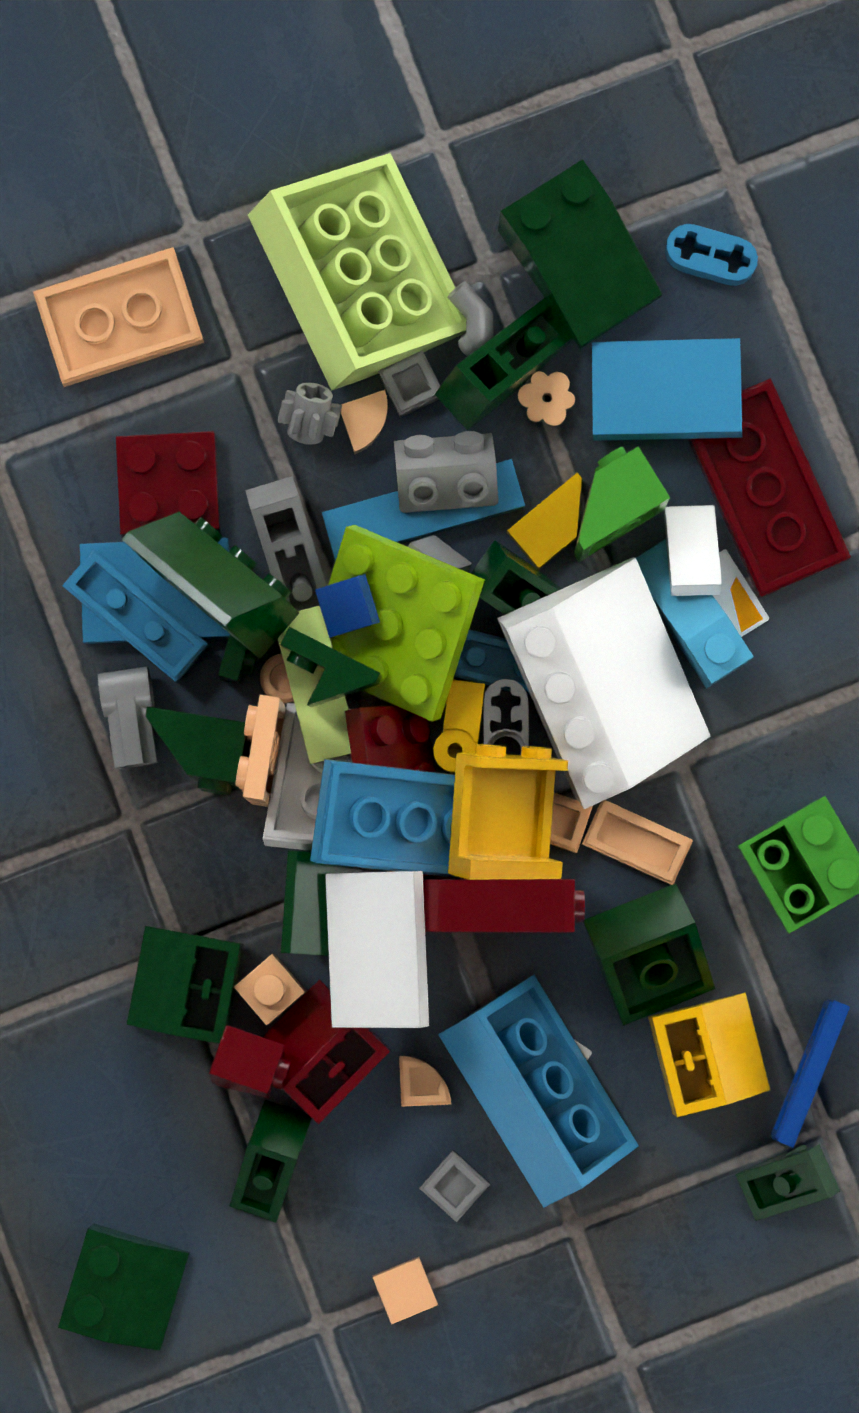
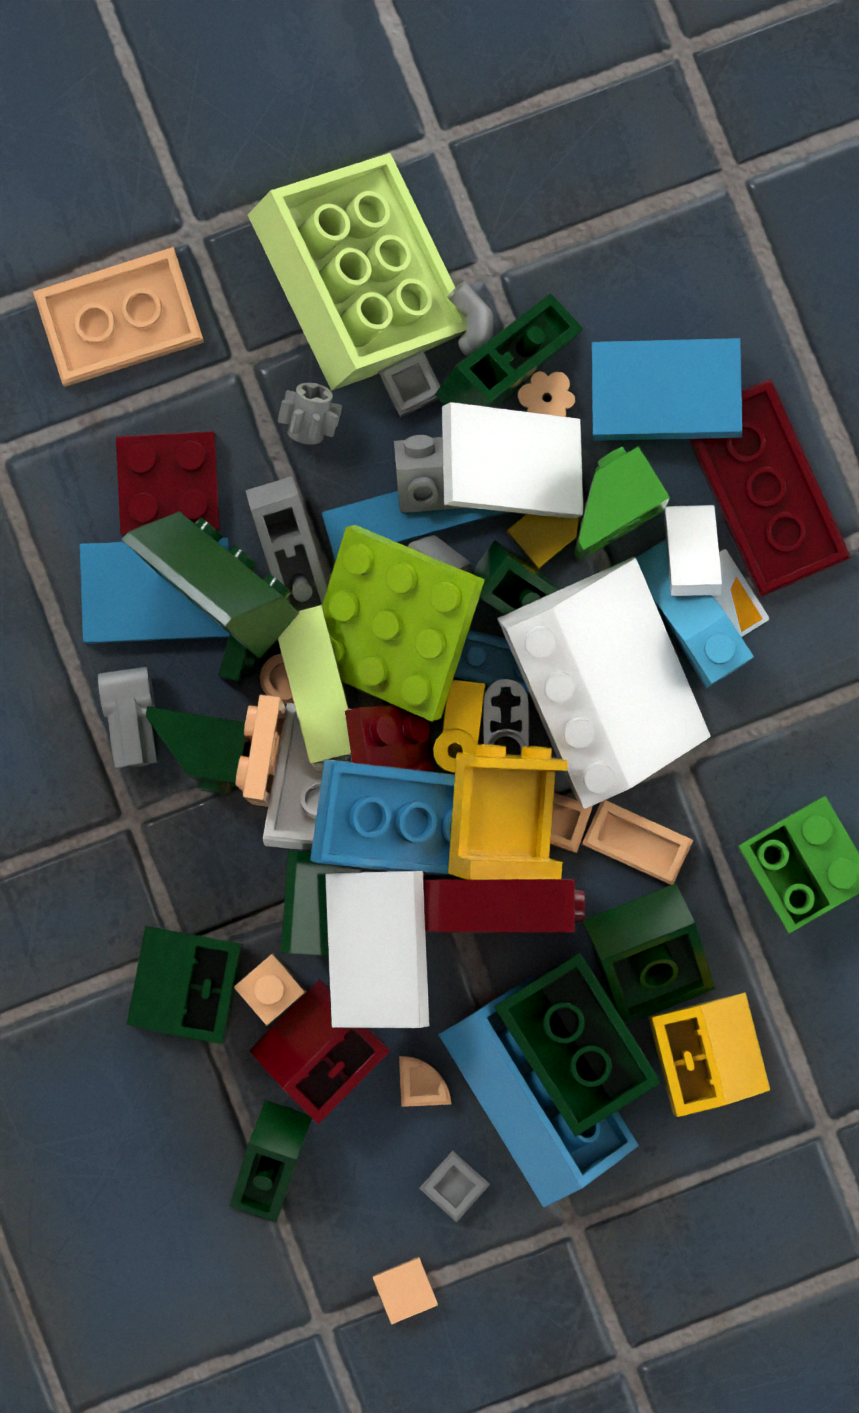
dark green slope [58,1224,190,1351] -> none
dark azure tile [62,548,209,683] -> none
dark red slope [209,1025,291,1099] -> none
dark green slope [280,627,382,707] -> none
blue tile [315,574,380,638] -> none
light nougat tile [341,390,388,454] -> none
dark green slope [498,159,662,349] -> none
dark azure beam [665,224,758,286] -> none
dark green slope [736,1144,840,1221] -> none
blue tile [770,999,850,1148] -> none
none -> white tile [442,402,583,519]
none -> dark green slope [494,952,661,1137]

